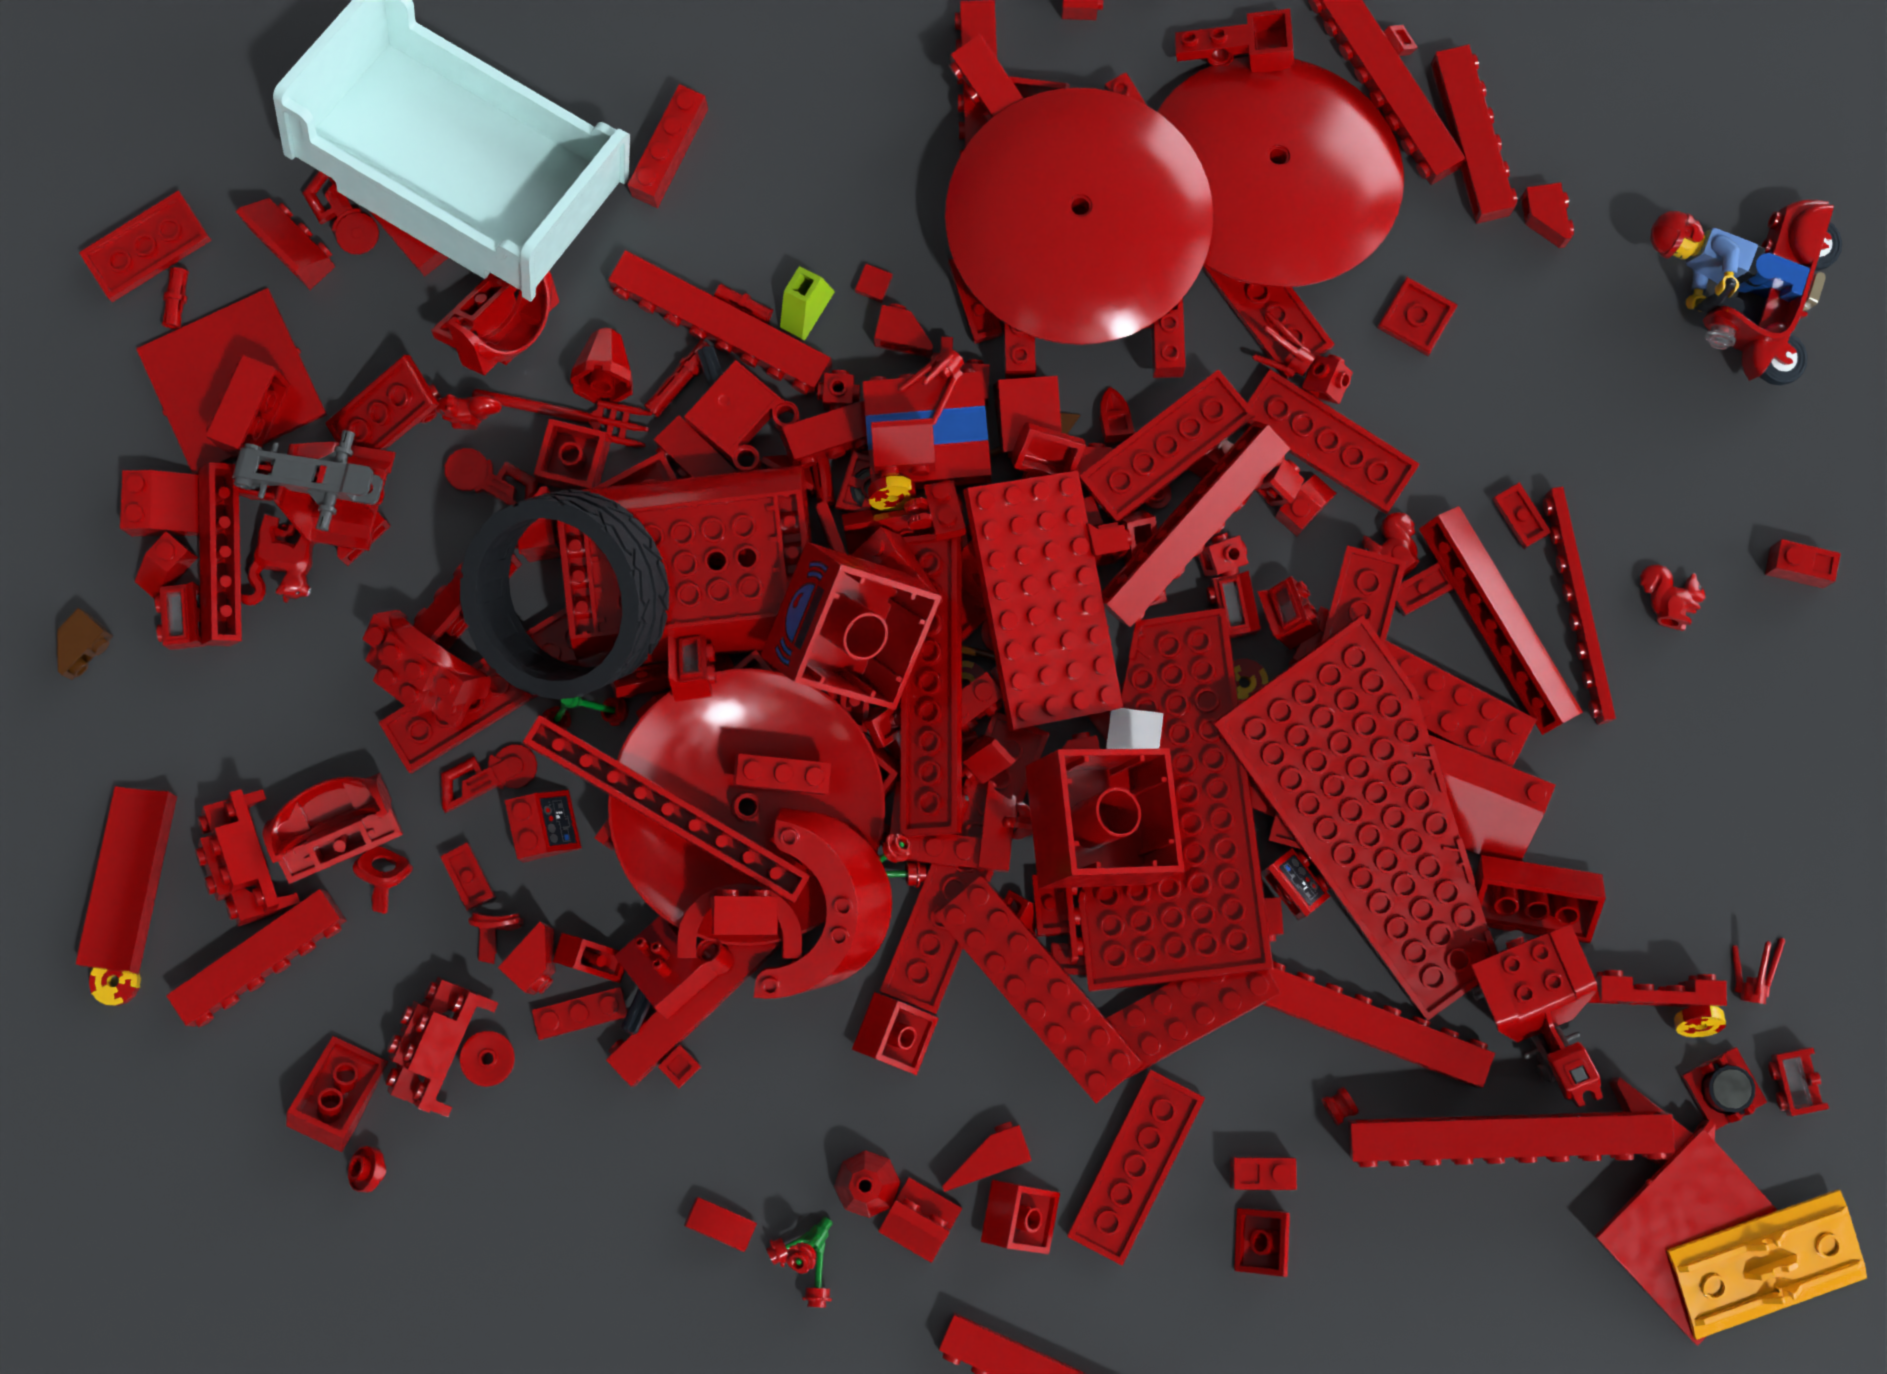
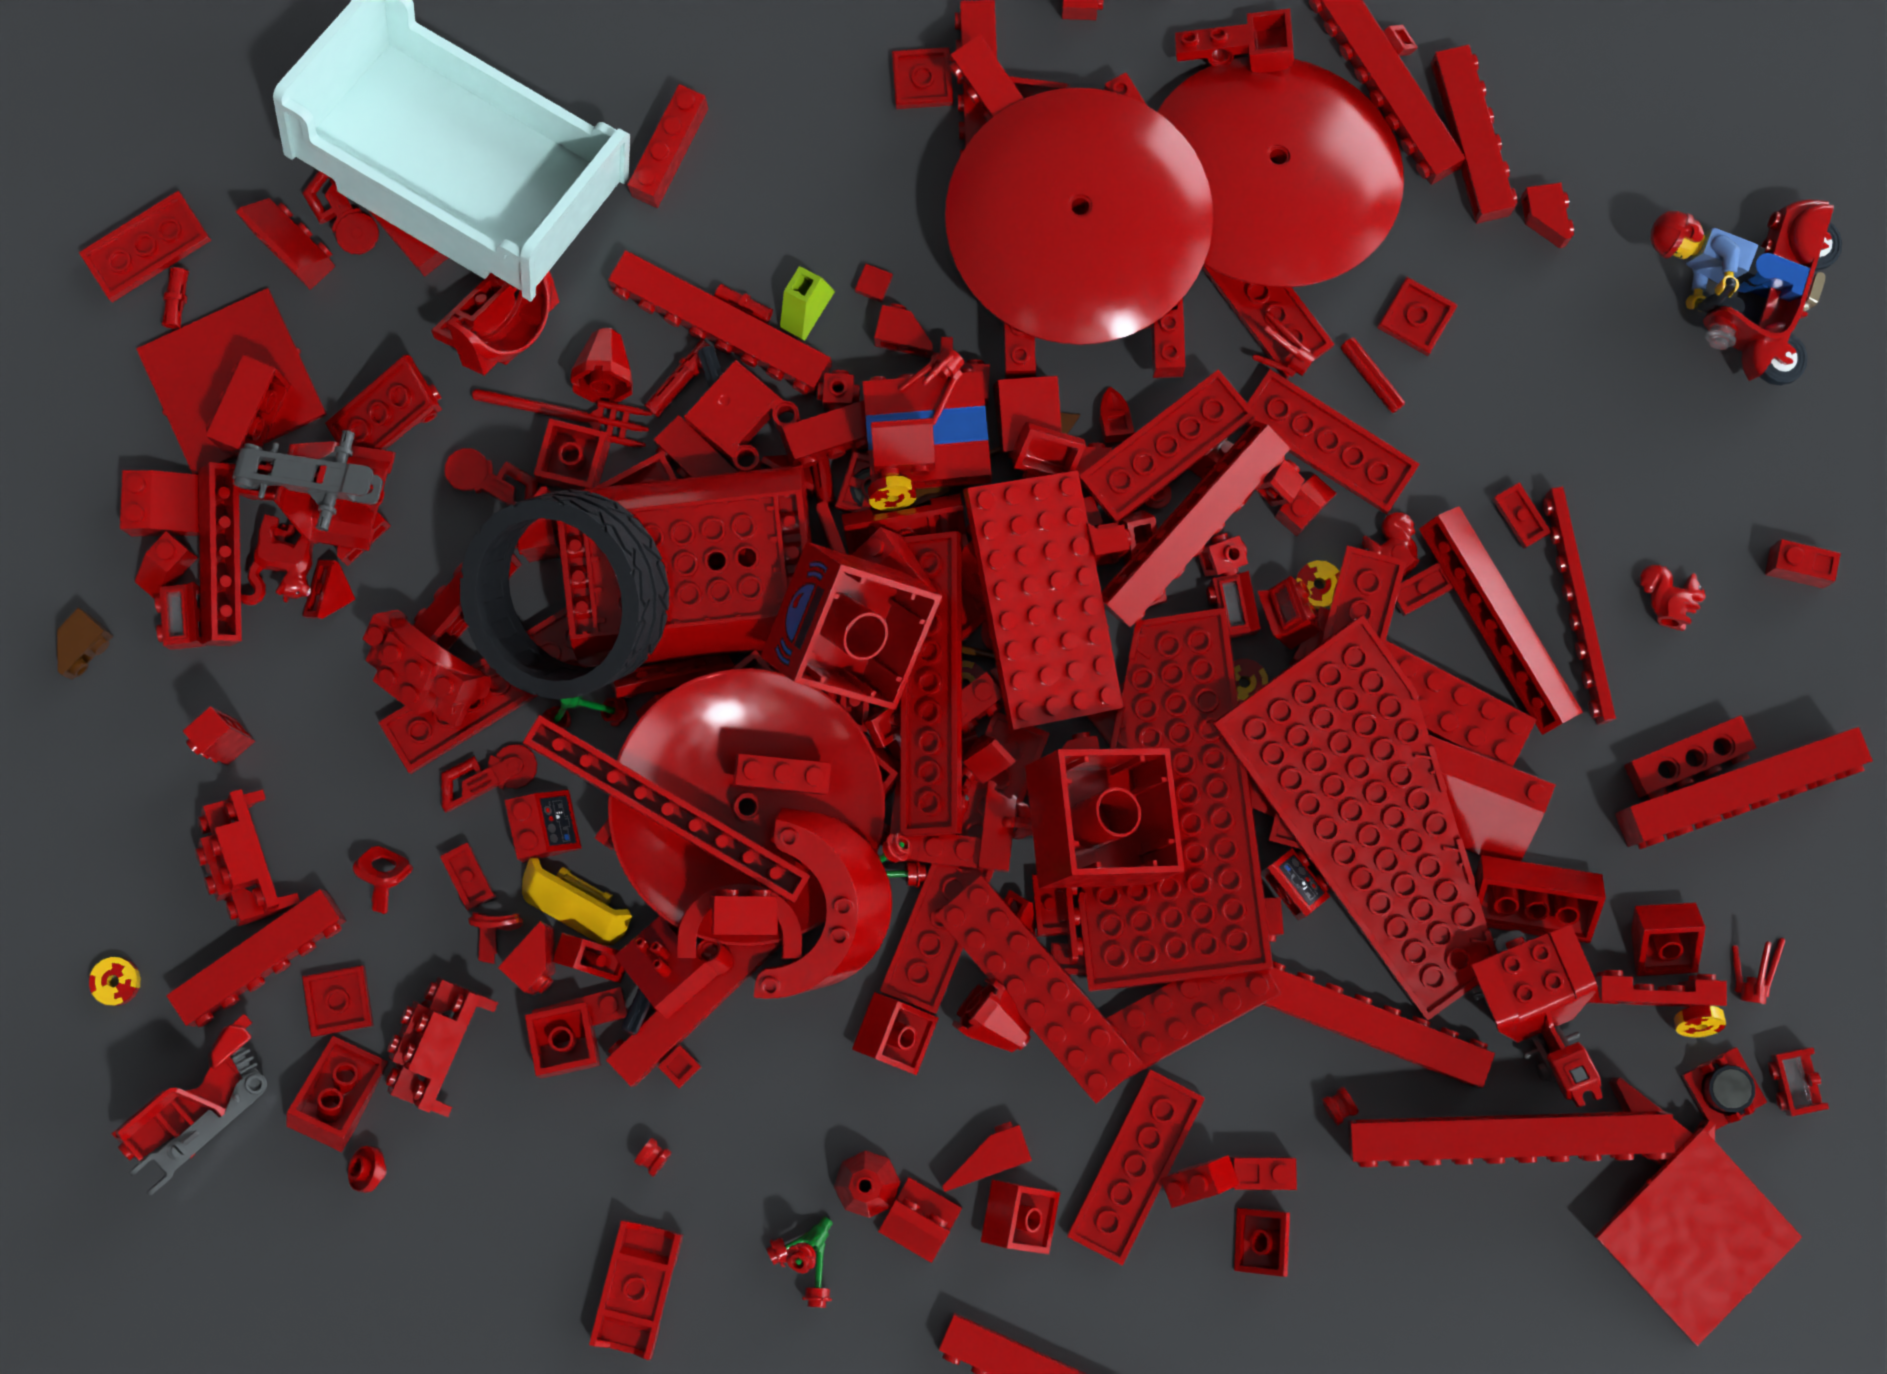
red arch [75,786,177,975] -> none
red piece [262,773,403,884] -> none
red animal [436,394,502,430] -> none
red piece [460,1031,515,1087] -> none
red window [668,635,716,702] -> none
red slope [684,1197,757,1252] -> none
red hinge [904,479,966,541] -> none
red plate [948,259,1003,344] -> none
white sticker [1106,708,1163,749] -> none
red brick [1302,354,1353,404] -> none
light orange hinge [1667,1189,1867,1340] -> none
none -> red piece [111,1014,267,1196]
none -> red brick [183,706,255,765]
none -> red tile [302,965,374,1037]
none -> red slope [303,560,356,619]
none -> yellow piece [522,858,632,946]
none -> red slope [525,1002,602,1079]
none -> red piece [589,1219,684,1360]
none -> red wheel [634,1137,672,1177]
none -> red tile [892,47,953,109]
none -> red cone [952,978,1031,1052]
none -> red brick [1161,1155,1240,1208]
none -> yellow piece [1295,560,1340,609]
none -> red axle [1341,337,1405,413]
none -> red brick [1615,727,1873,850]
none -> red brick [1624,715,1757,800]
none -> red slope [1631,902,1706,976]

